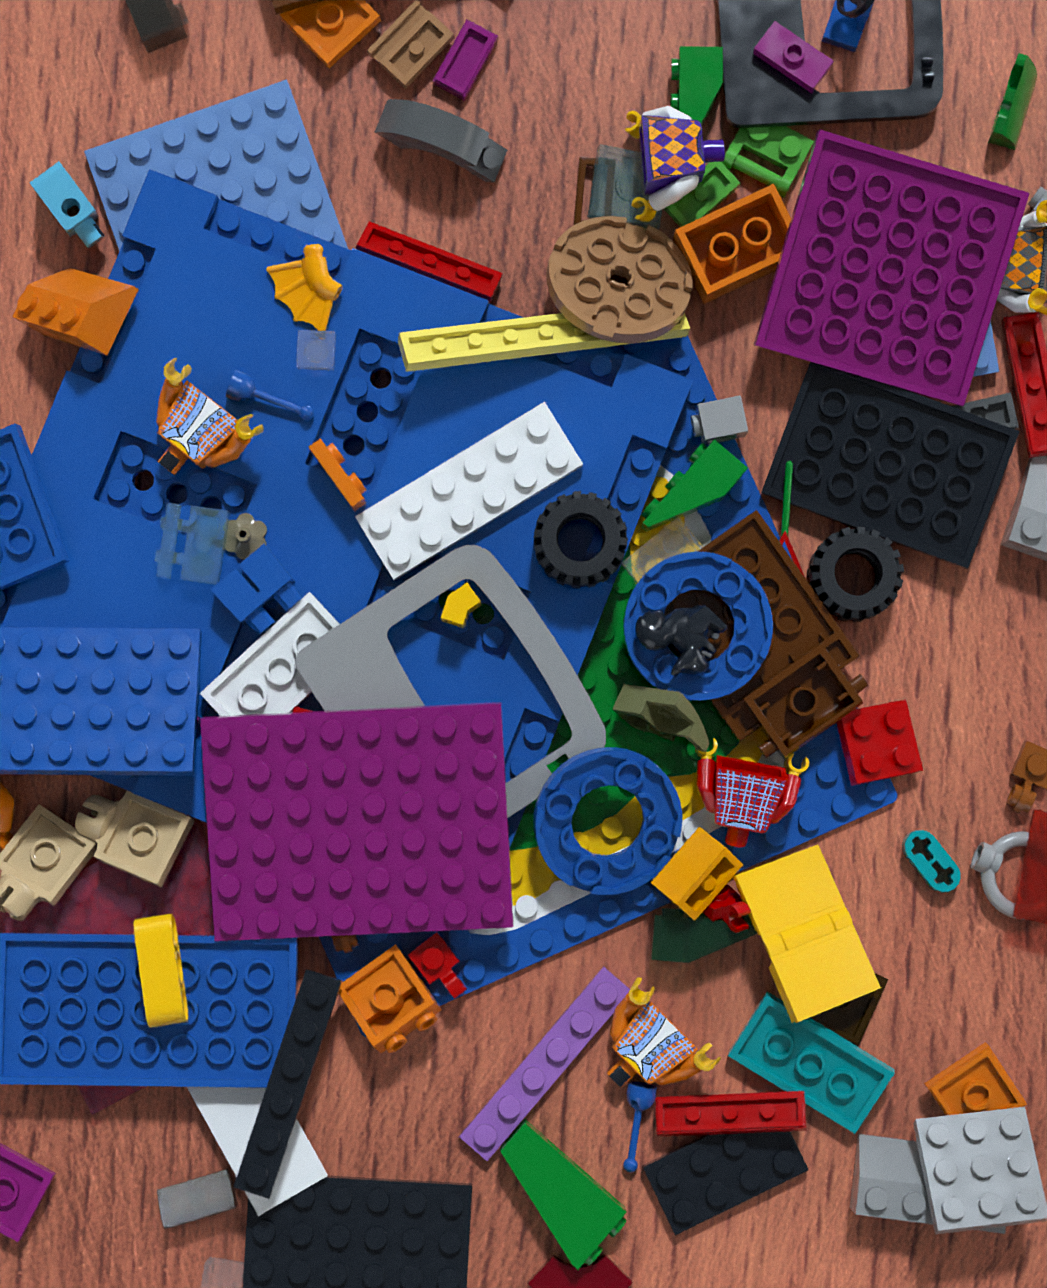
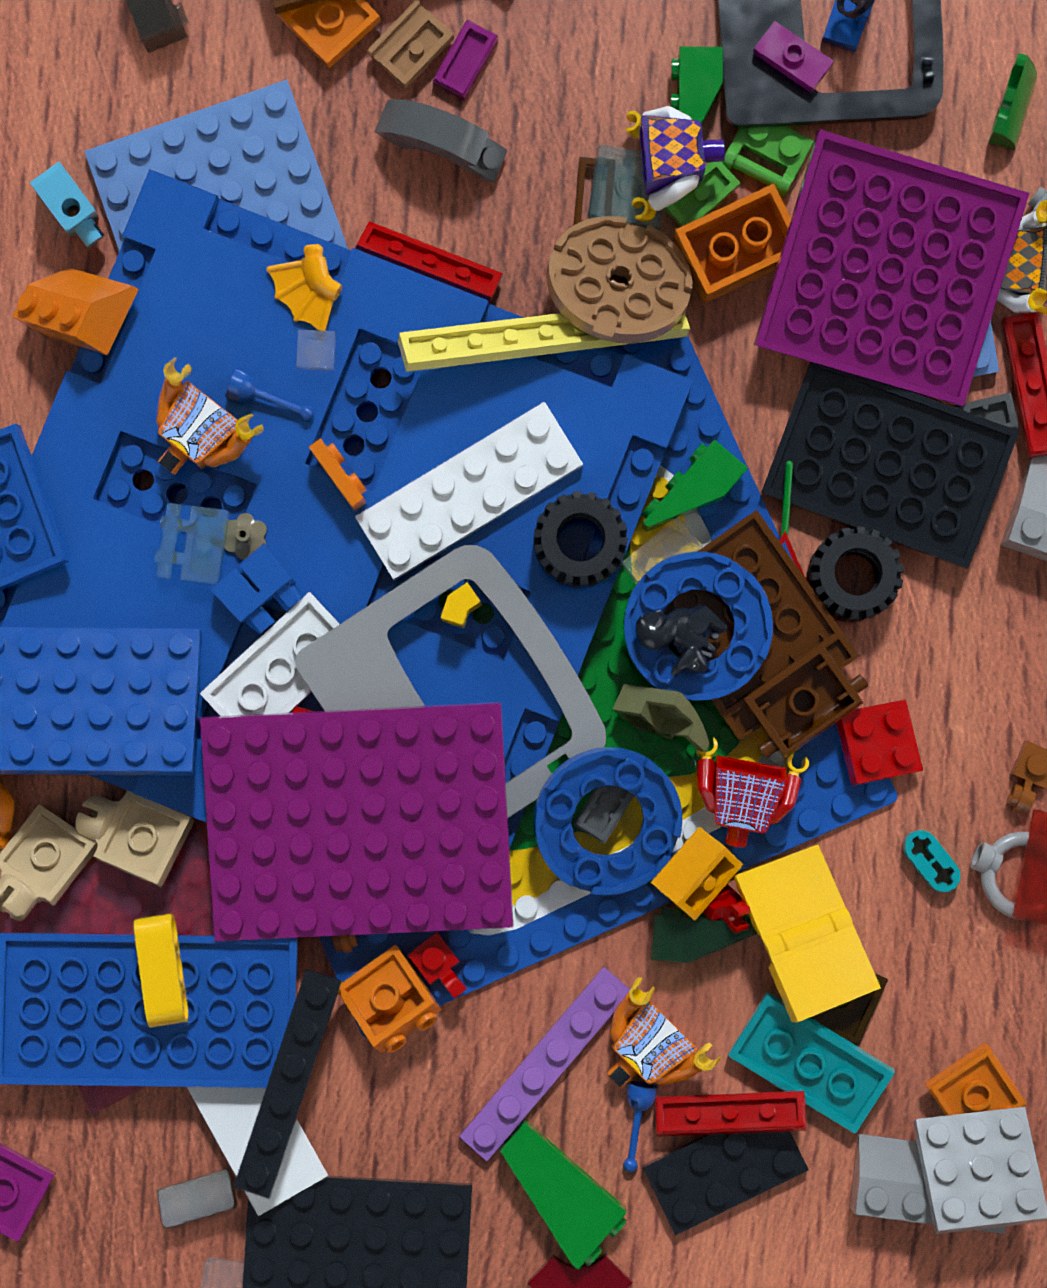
light grey brick [691,395,748,445] -> none
none -> dark grey plate [573,785,634,844]

